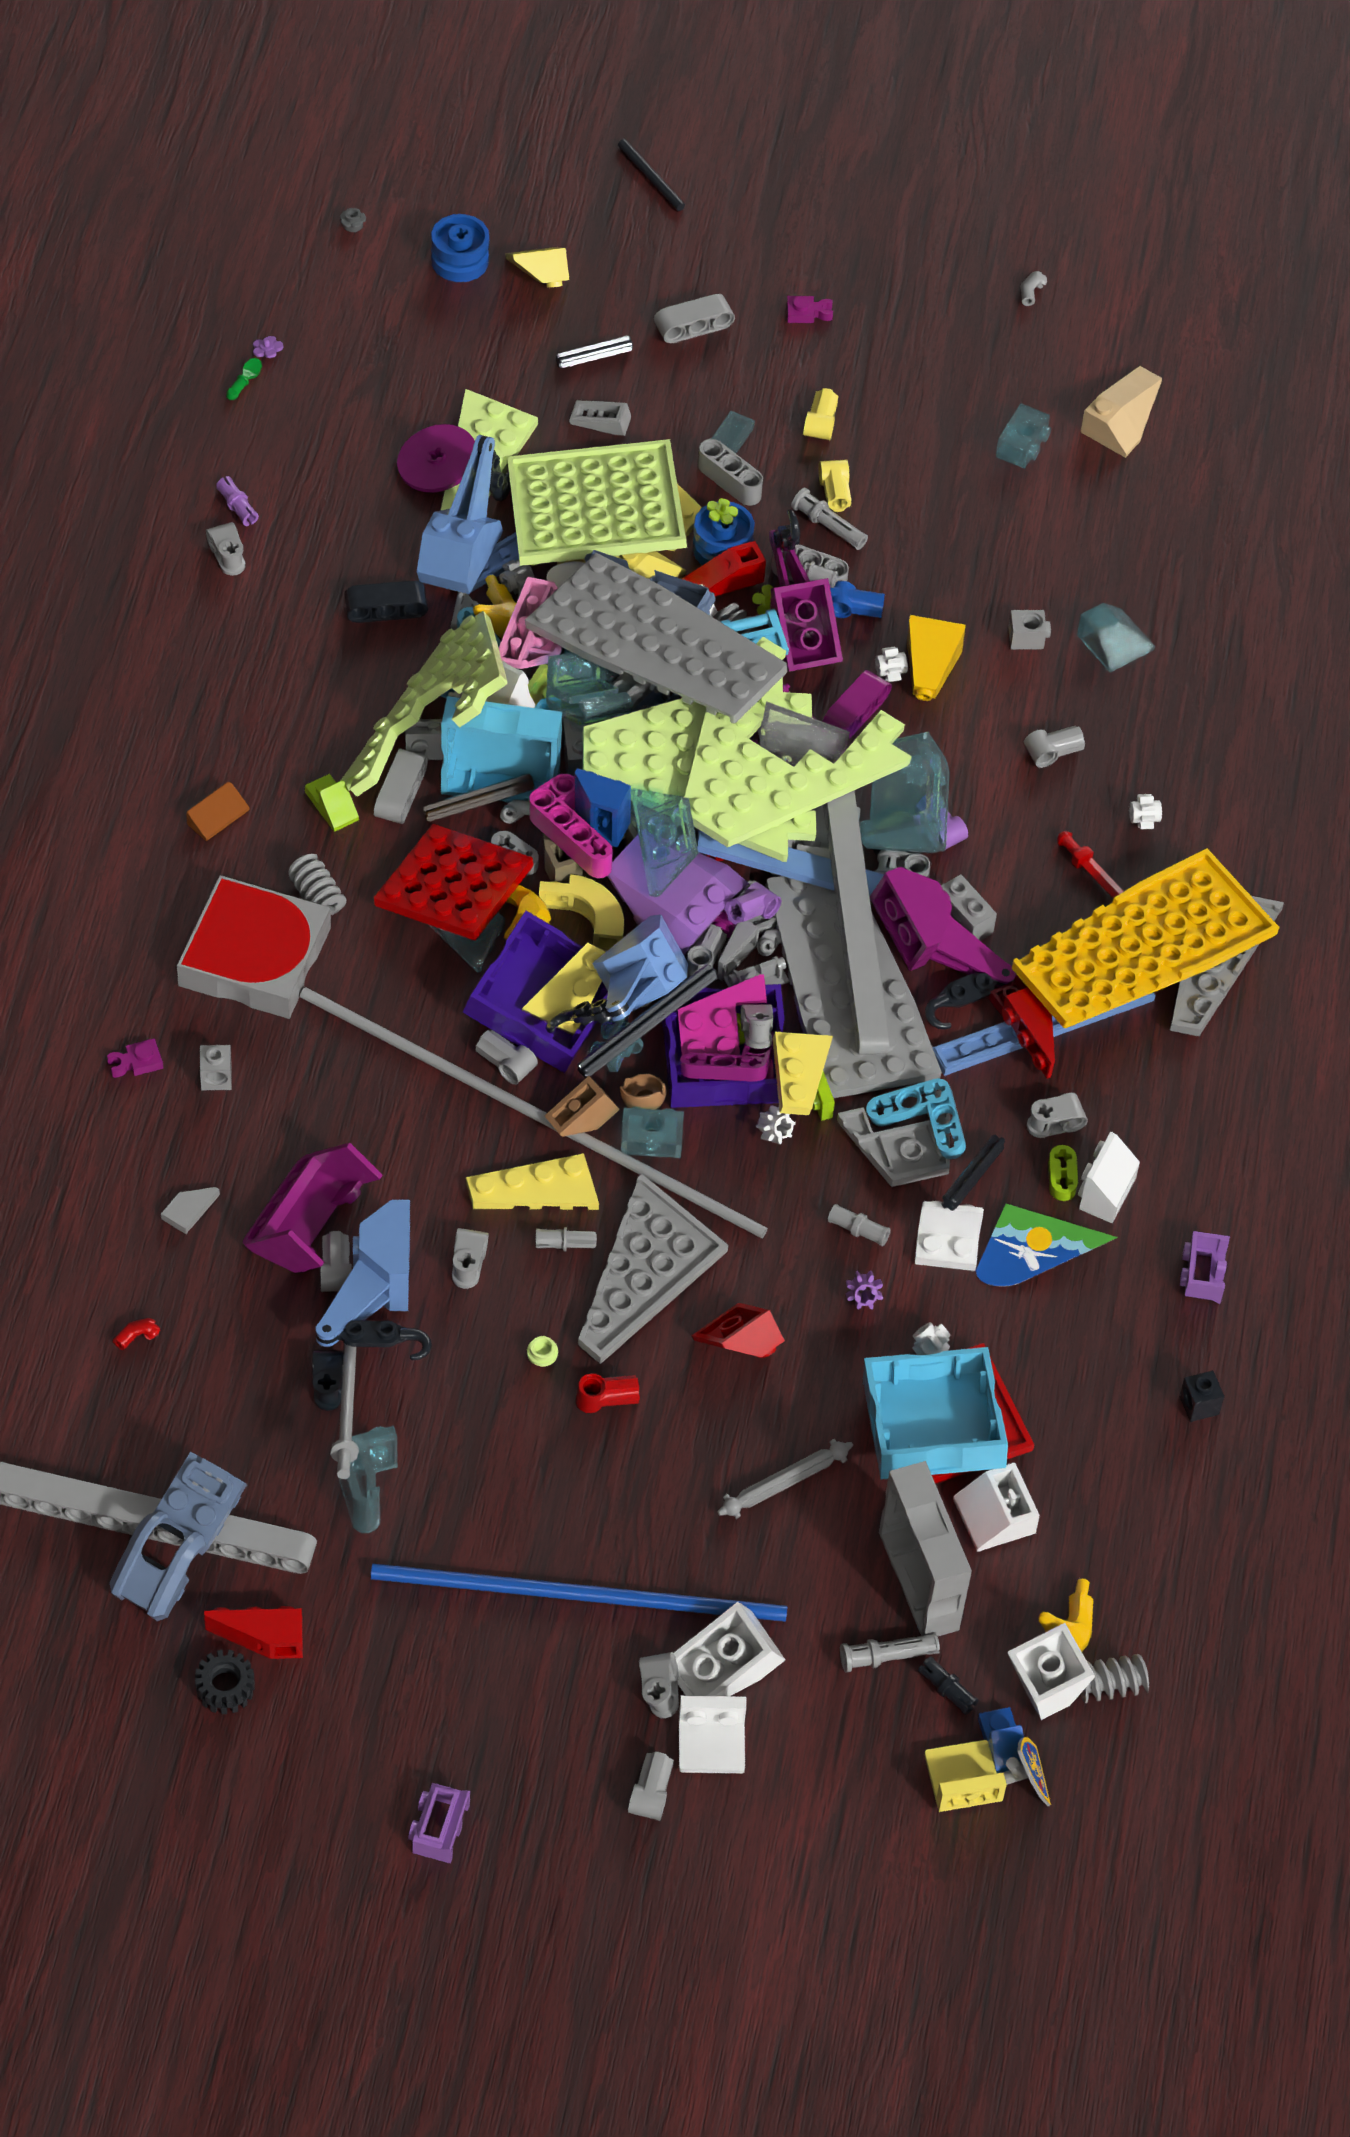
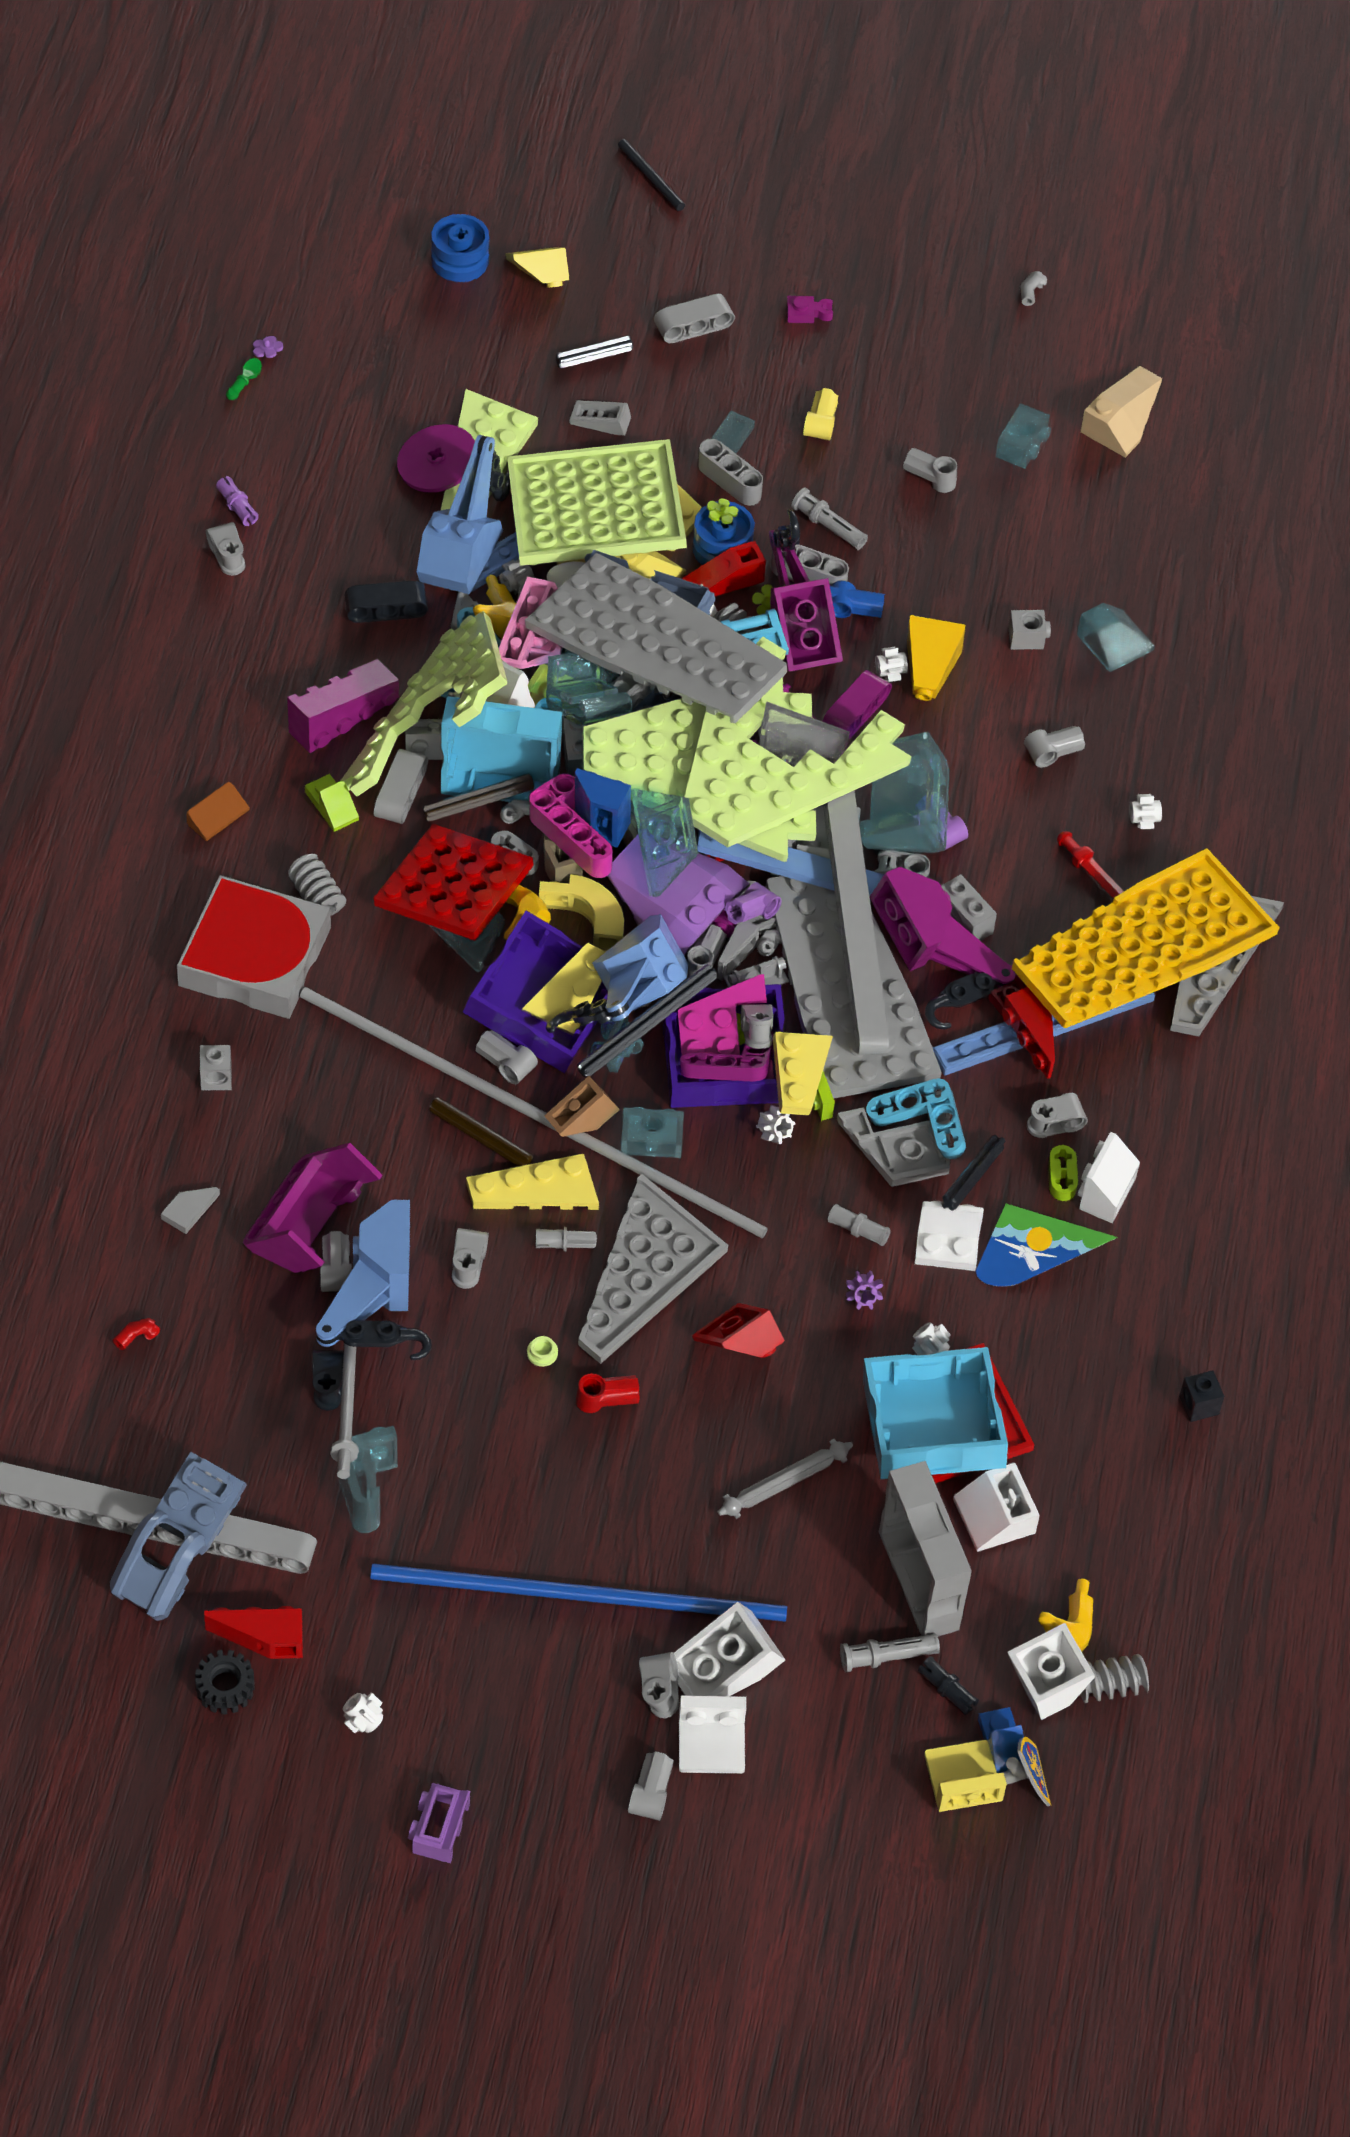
magenta plate [107,1038,163,1078] -> none
dark grey plate [340,208,366,232] -> none
medium nougat hair [620,1074,666,1114] -> none
light grey pin [804,561,838,588] -> none
light yellow piece [819,460,851,512] -> none
medium lavender window [1180,1231,1230,1304] -> none
none -> magenta wedge [287,659,399,753]
none -> white gear [343,1692,383,1733]
none -> dark brown axle [429,1097,533,1167]
none -> light grey piece [903,448,957,493]

